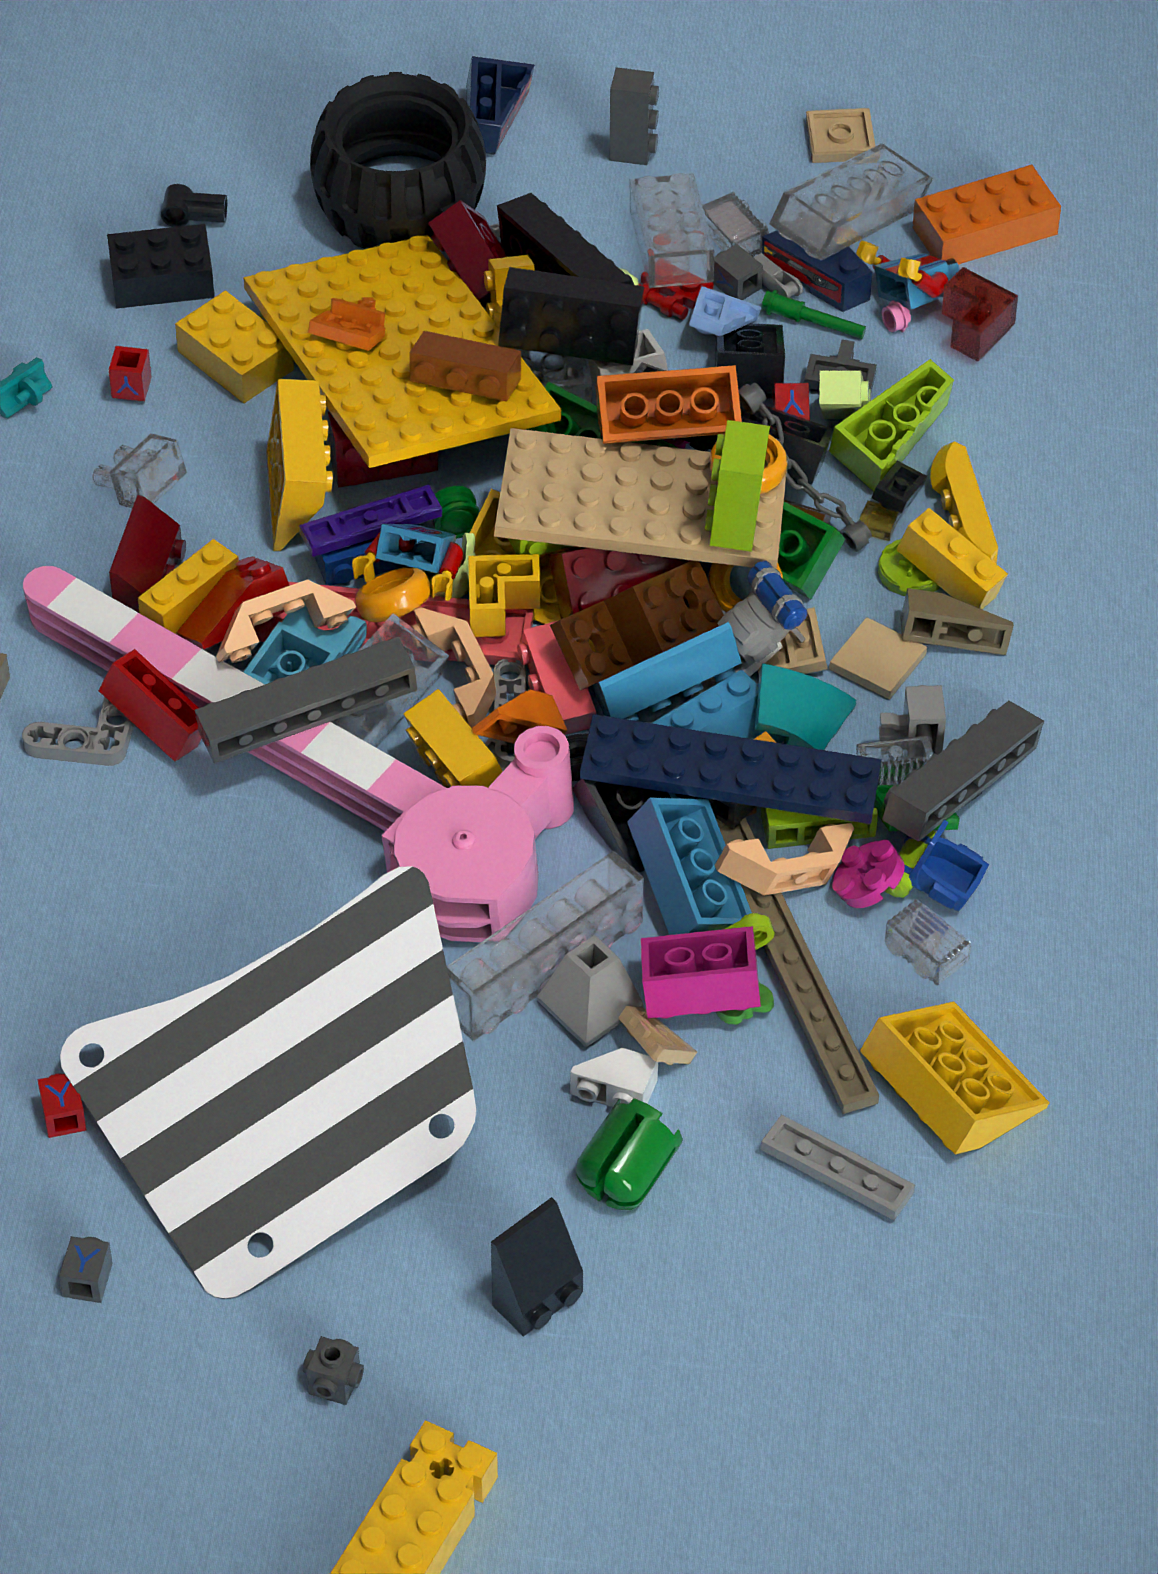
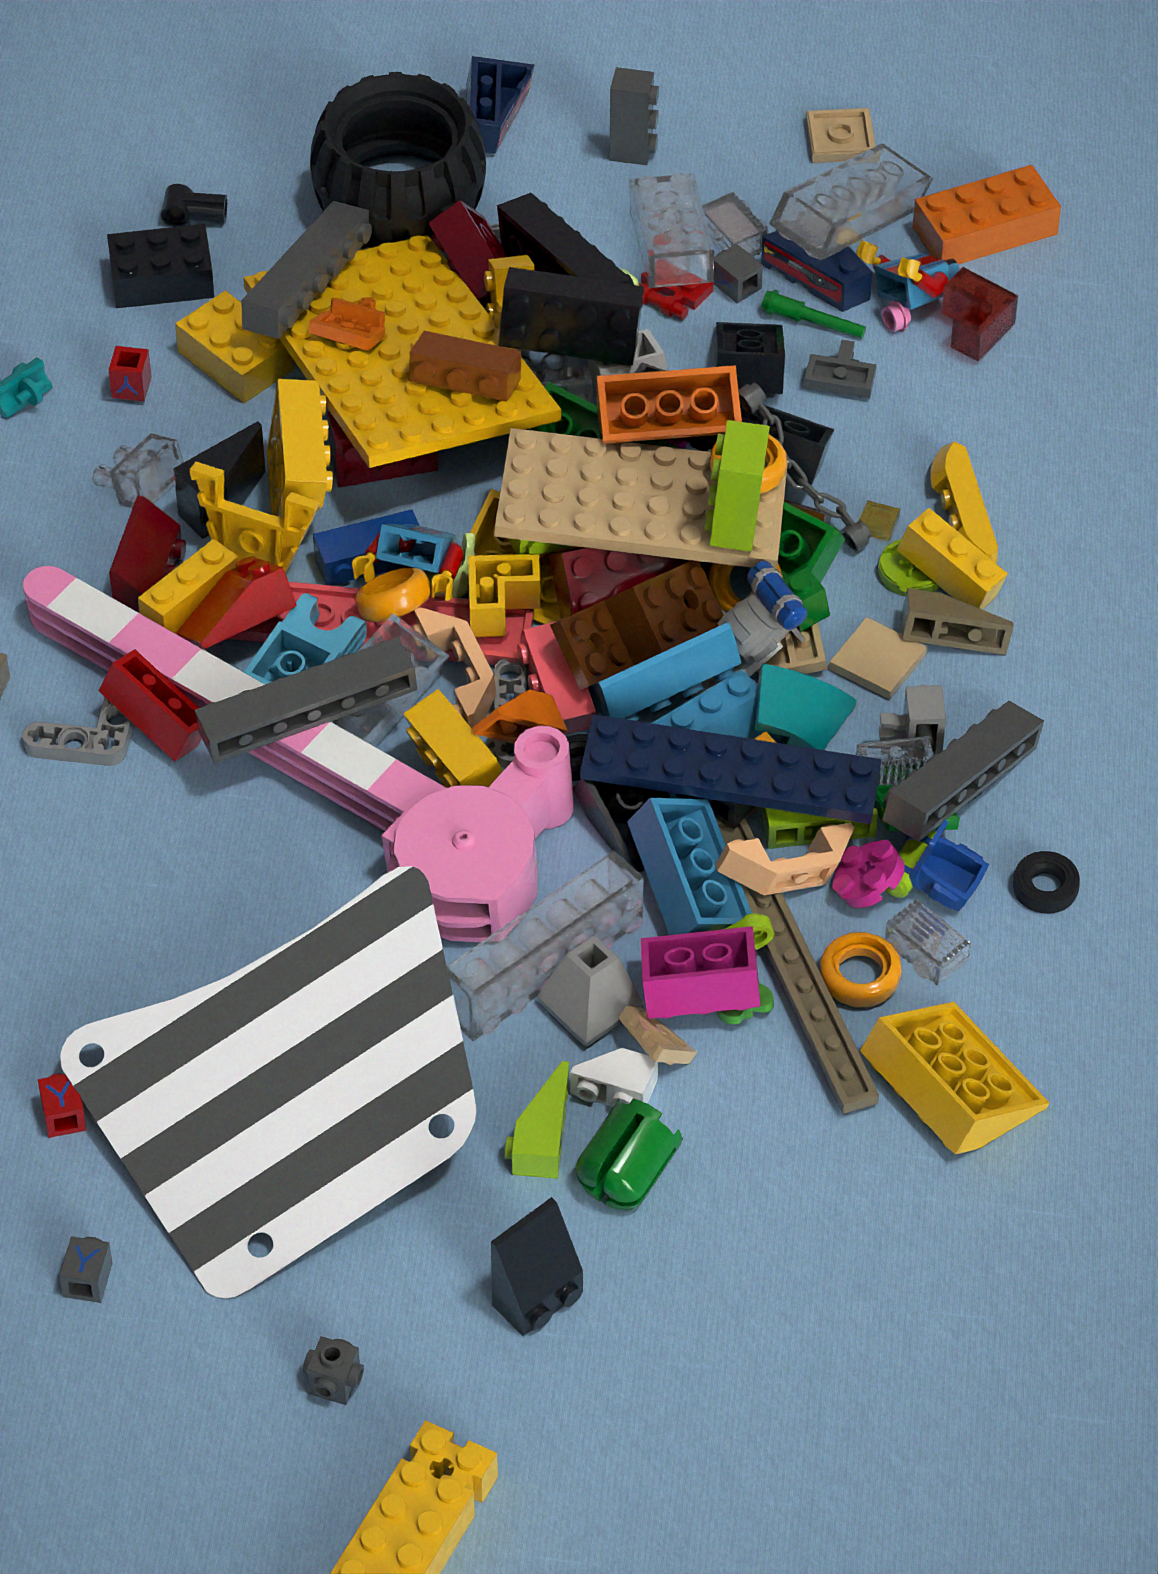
light nougat slope [216,579,356,663] -> none
dark purple plate [299,484,442,557] -> none
green wheel [433,485,480,539] -> none
light blue wing [689,286,761,336] -> none
light grey bar [754,253,803,298] -> none
light grey plate [761,1114,915,1221] -> none
red brick [773,383,810,421] -> none
yellowish green brick [819,371,871,419] -> none
lime wedge [829,359,954,492] -> none
black plate [871,460,928,514] -> none
none -> black slope [173,421,266,539]
none -> yellow wing [190,462,320,574]
none -> dark grey brick [241,201,372,339]
none -> lime slope [505,1061,569,1179]
none -> green brick [784,567,830,632]
none -> light orange wheel [819,932,902,1008]
none -> black tyre [1013,851,1080,913]

